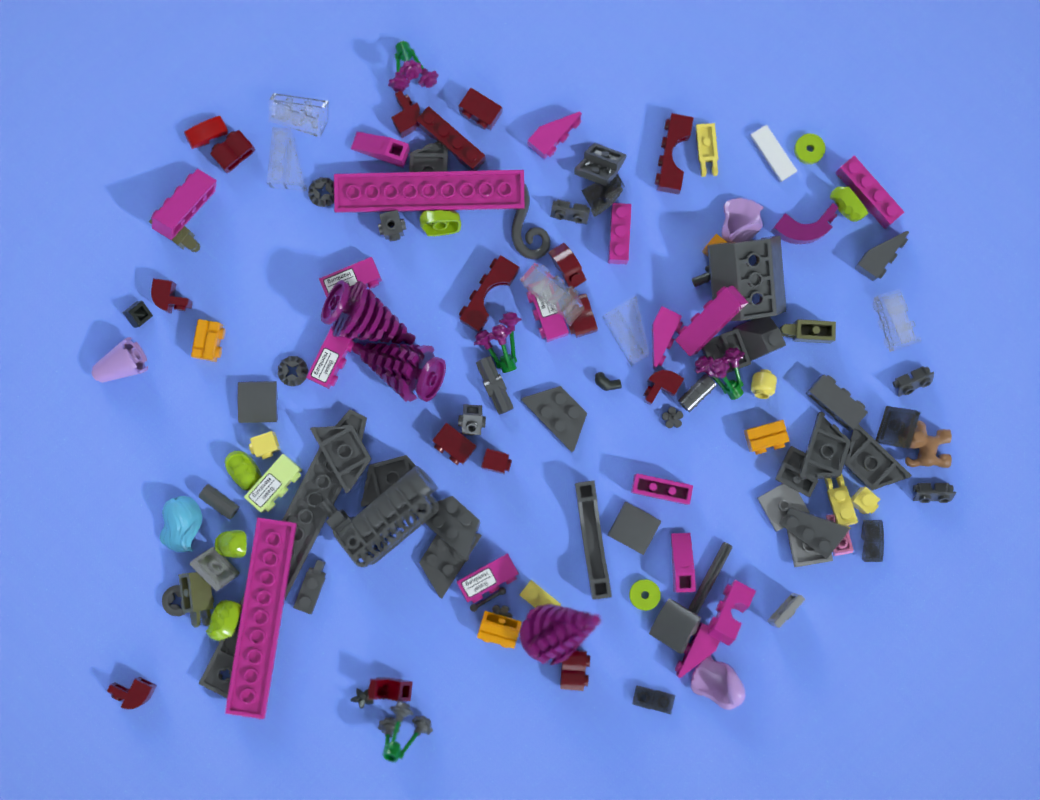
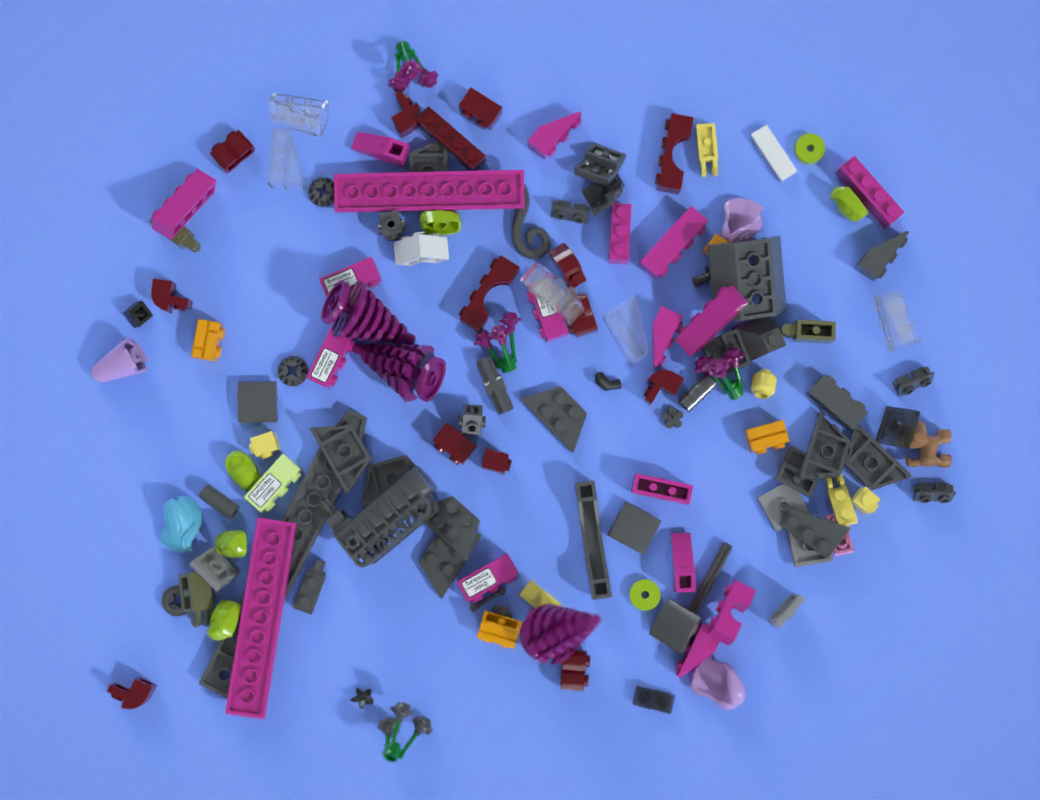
red slope [184,116,228,149] -> none
dark red brick [368,677,413,702] -> none
magenta arch [770,203,839,244] -> none
clear smoke slope [861,520,884,562] -> none
none -> white brick [394,232,449,266]
none -> dark pink brick [639,206,708,280]

